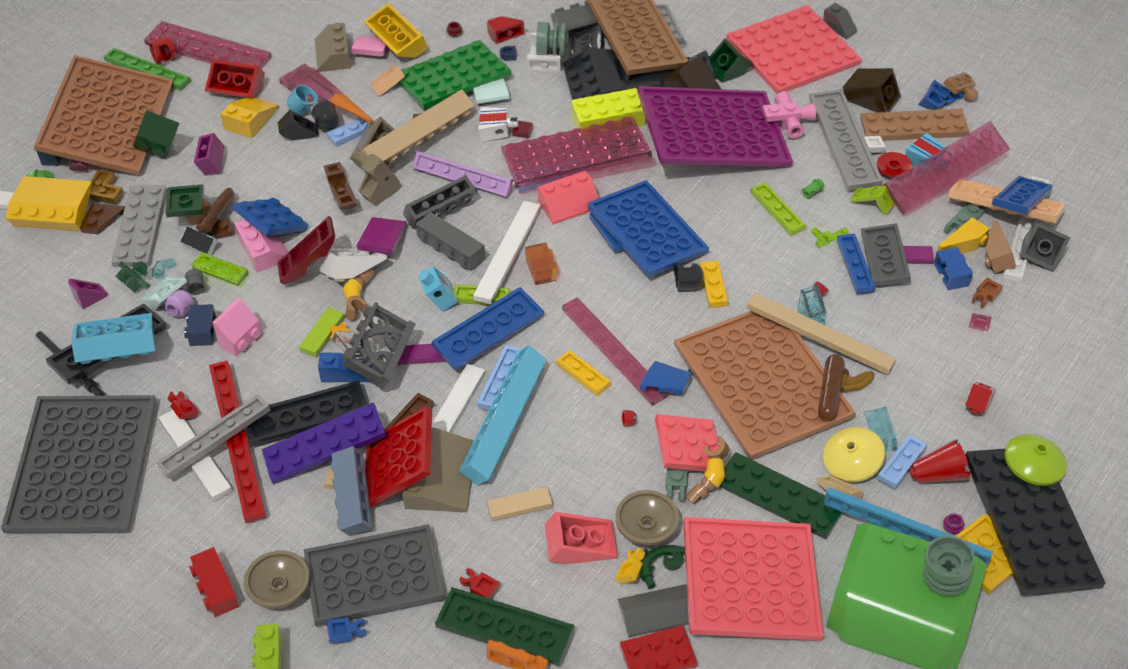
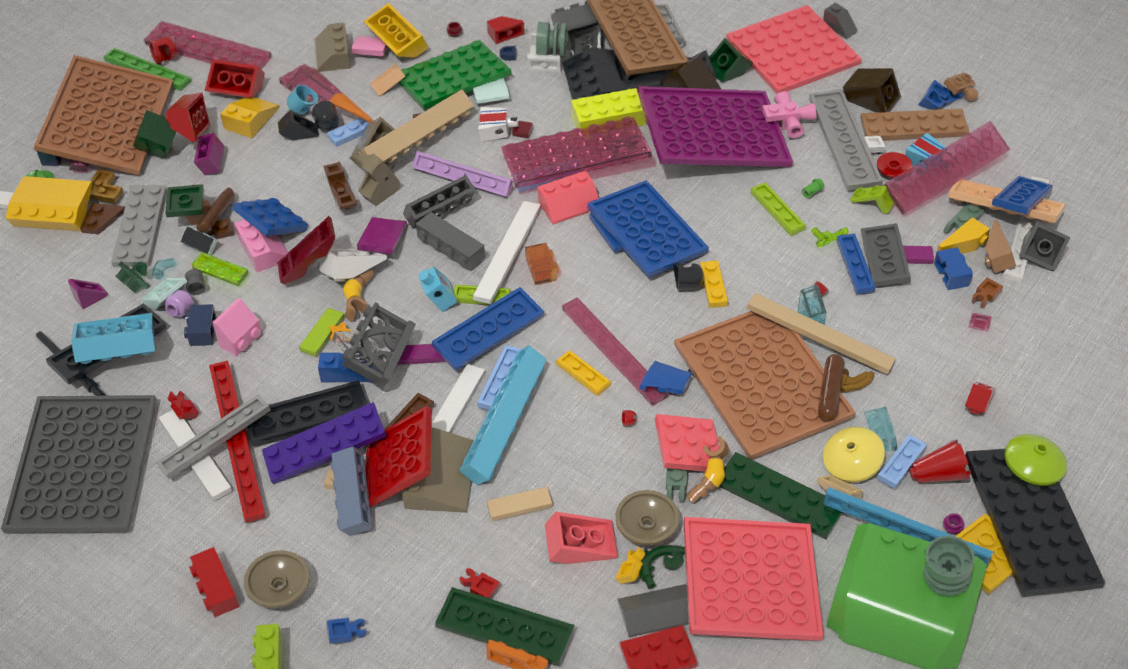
dark grey plate [303,524,445,627] -> none
none -> red slope [166,92,210,142]

